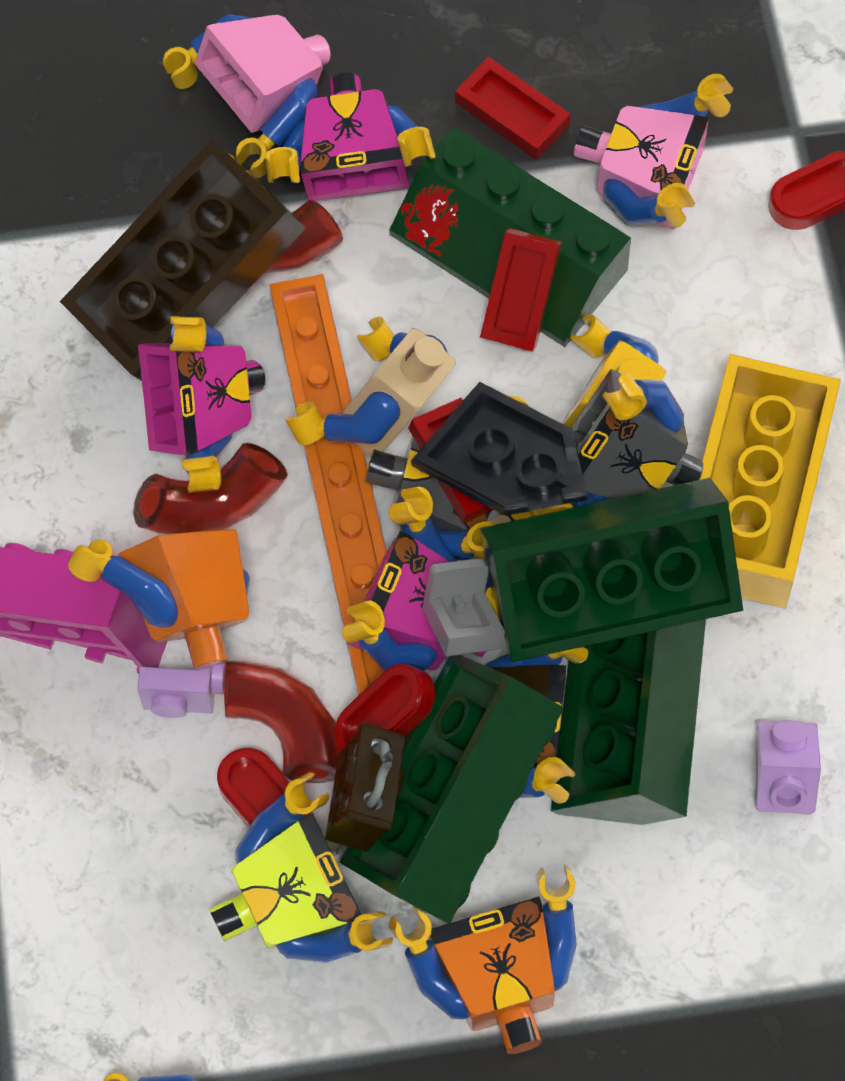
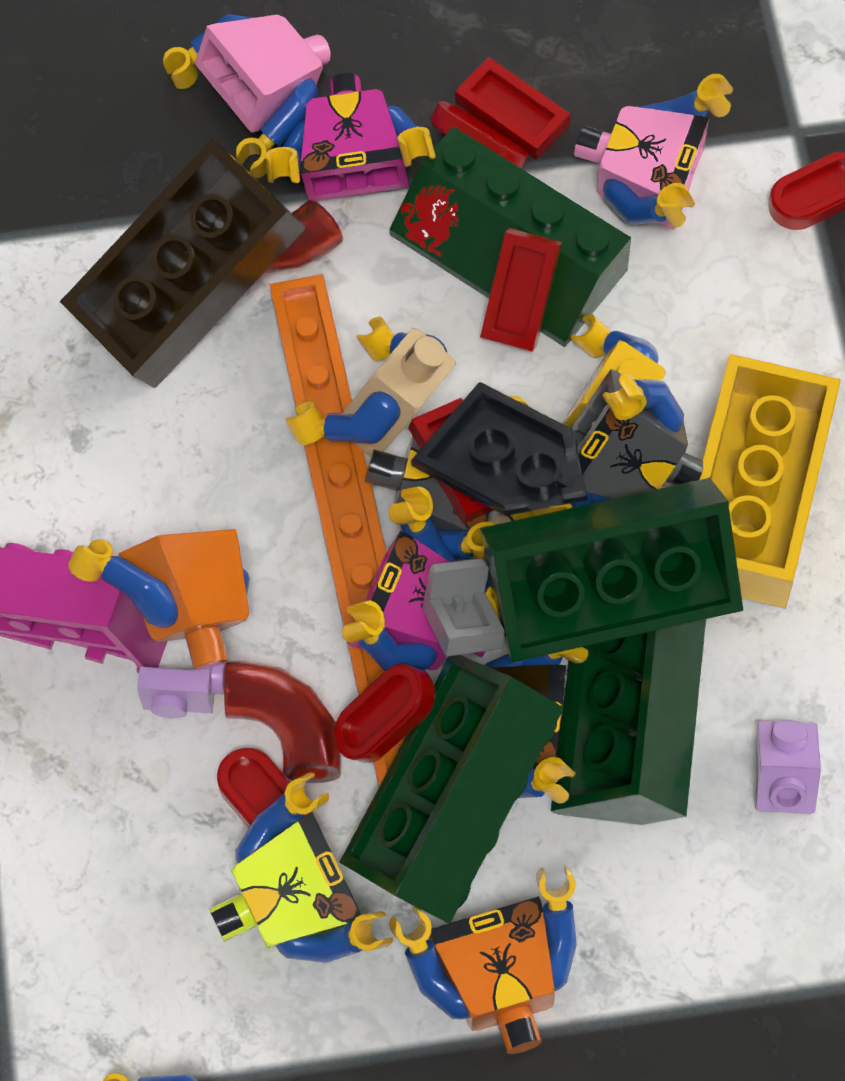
clear red cylinder [133,442,288,534] -> none
torso [138,316,265,493] -> none
dark brown piece [325,722,405,855] -> none
none -> red tile [430,101,529,168]

